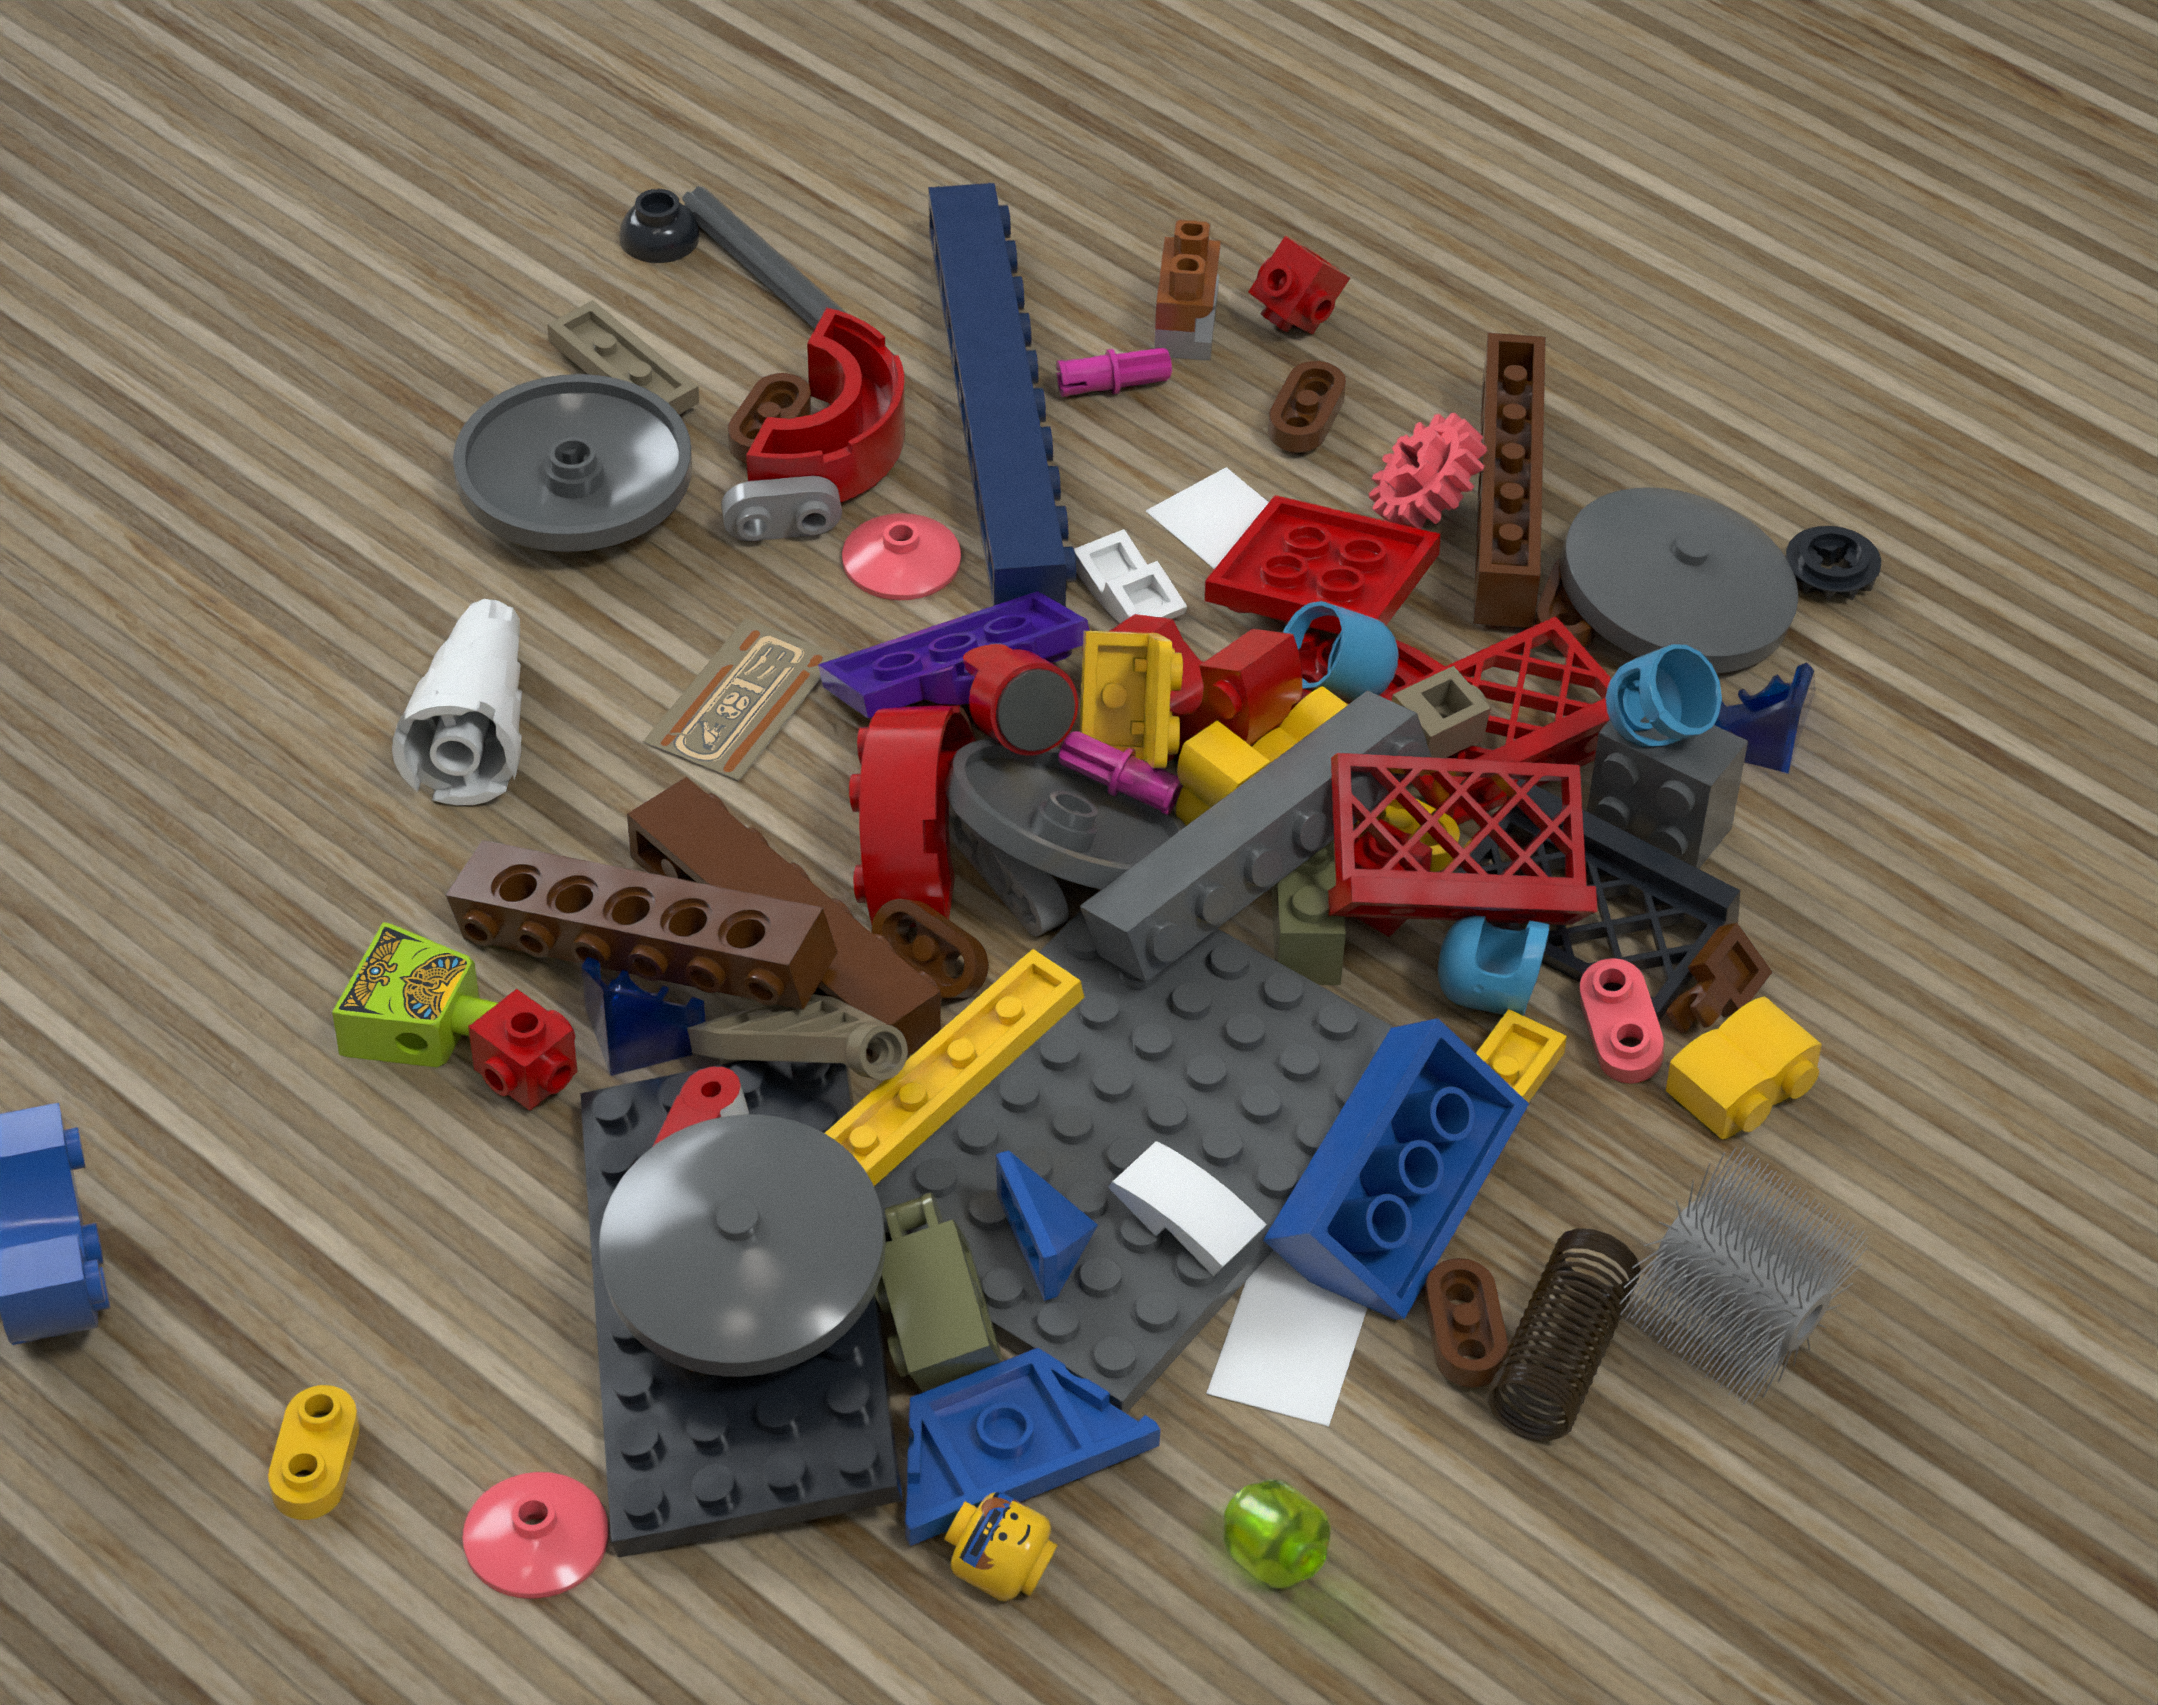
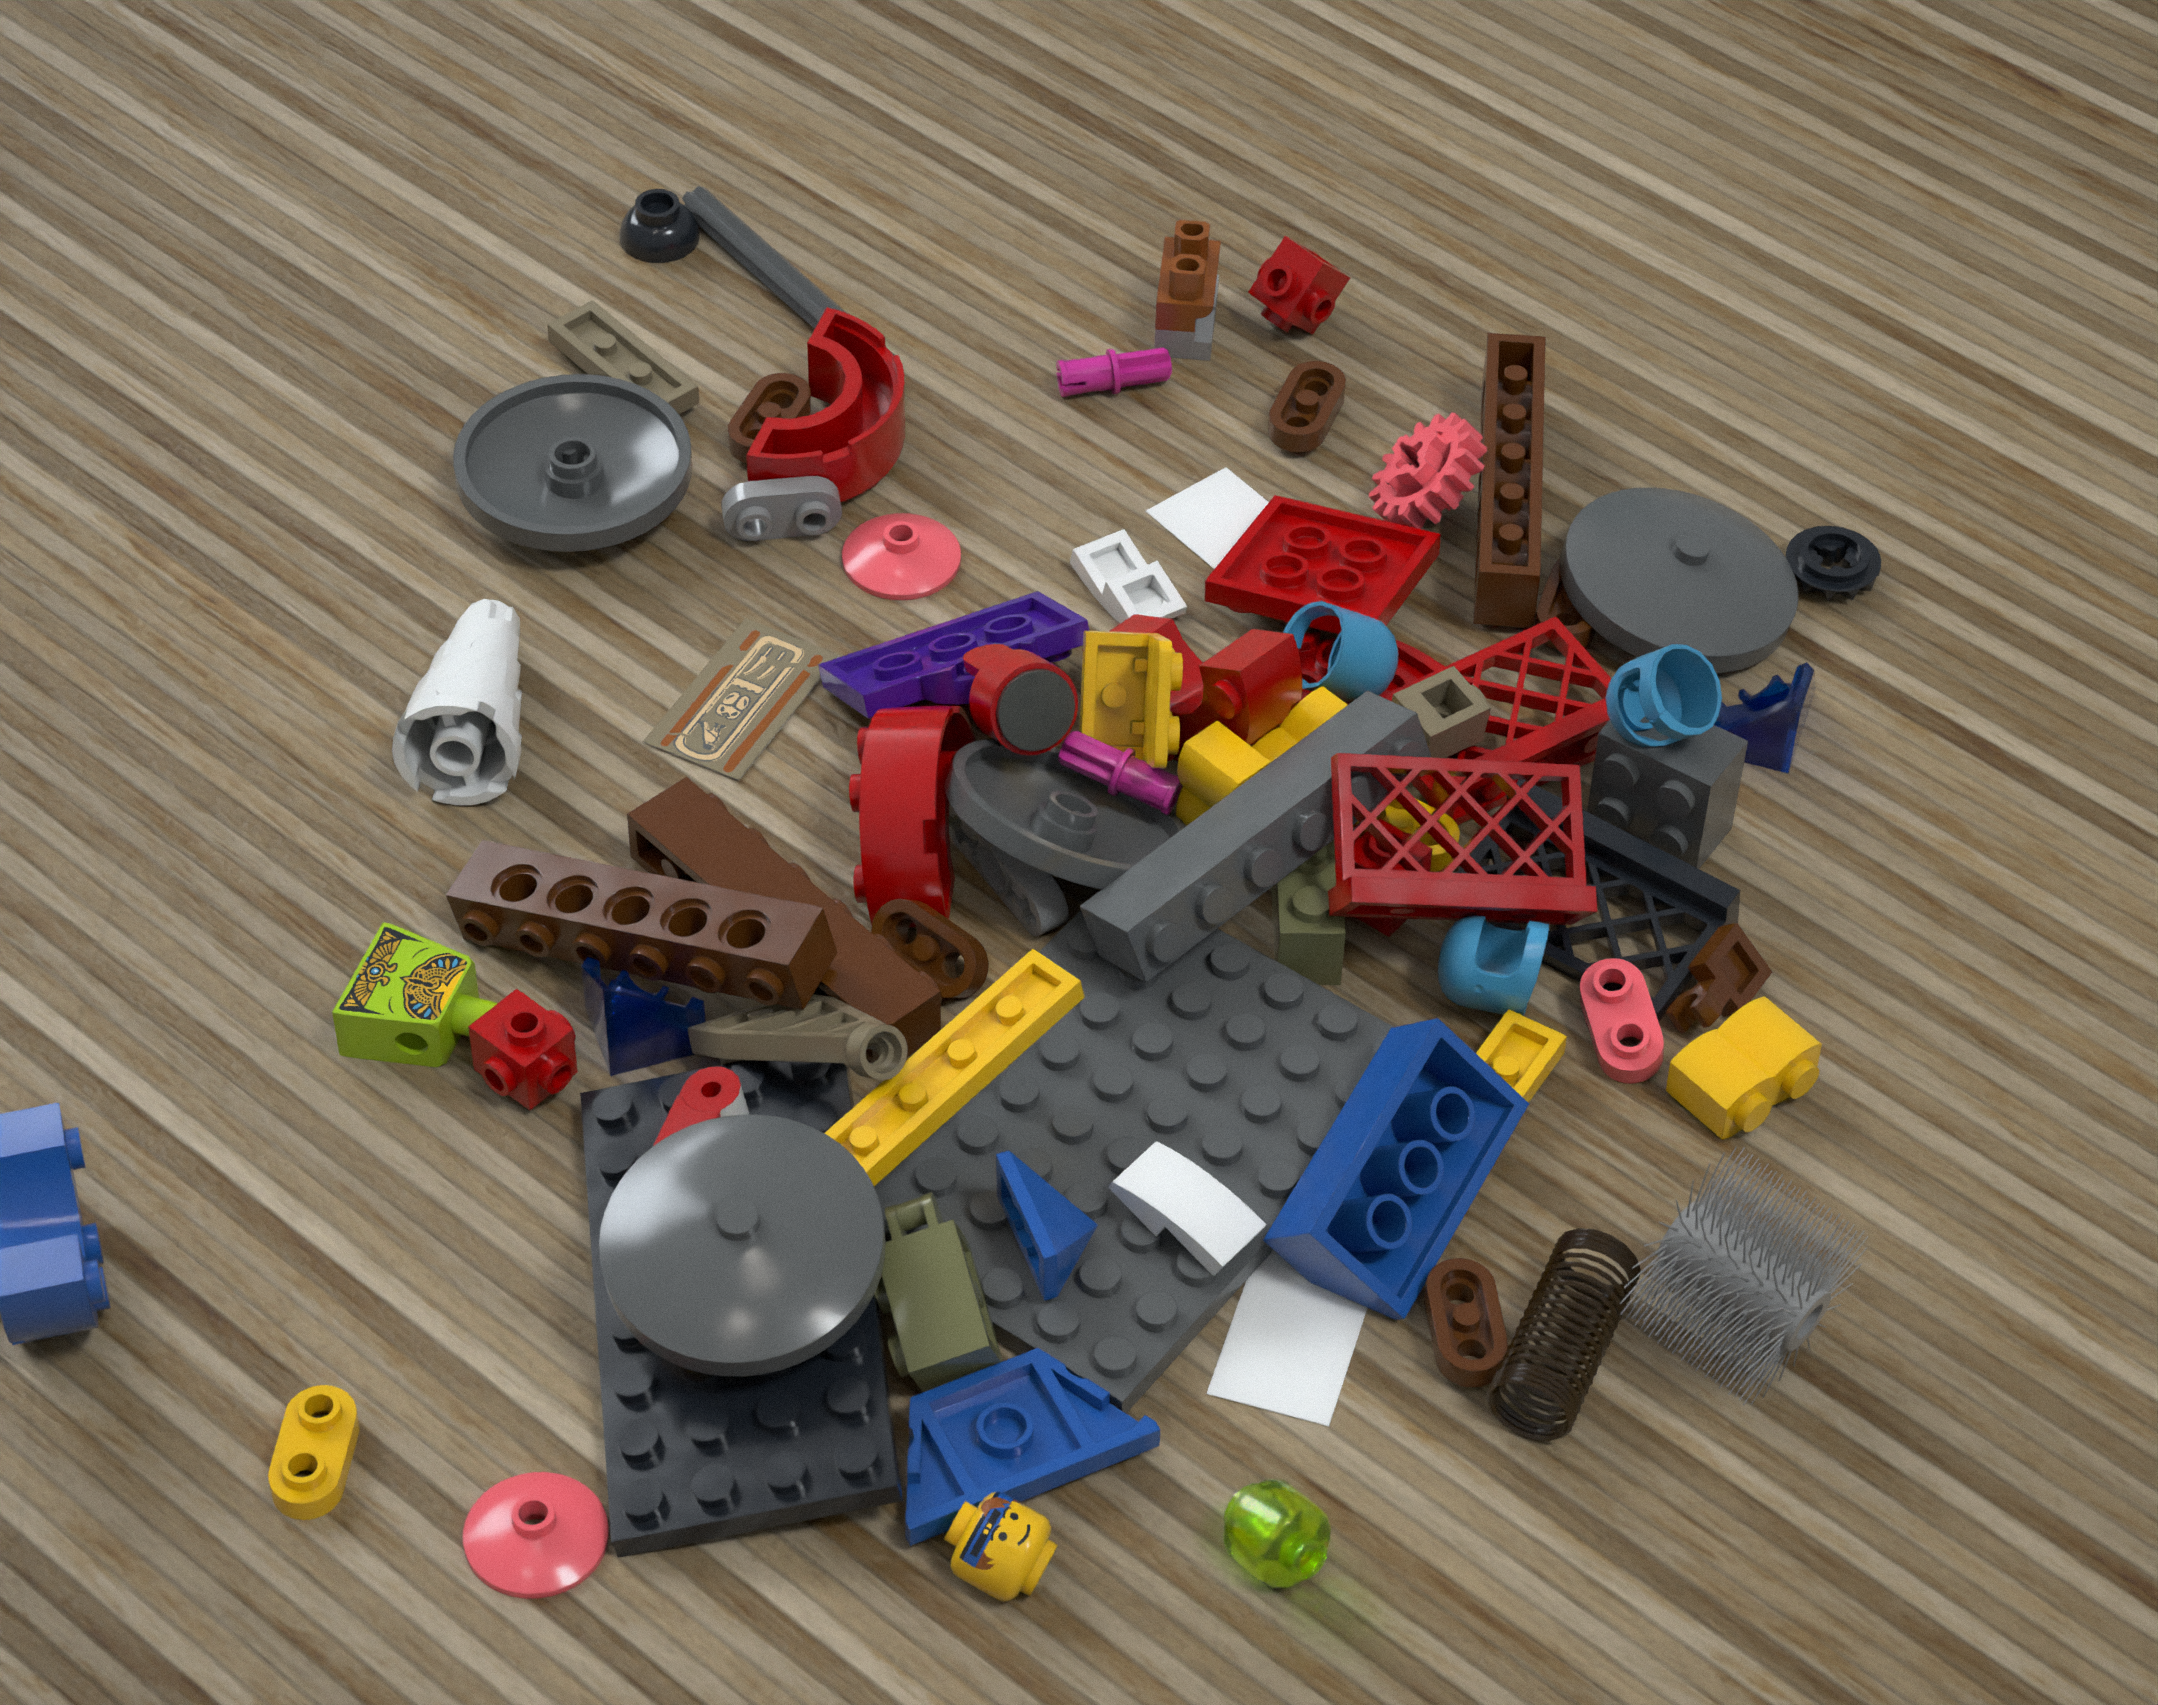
dark blue brick [928,183,1076,607] -> none

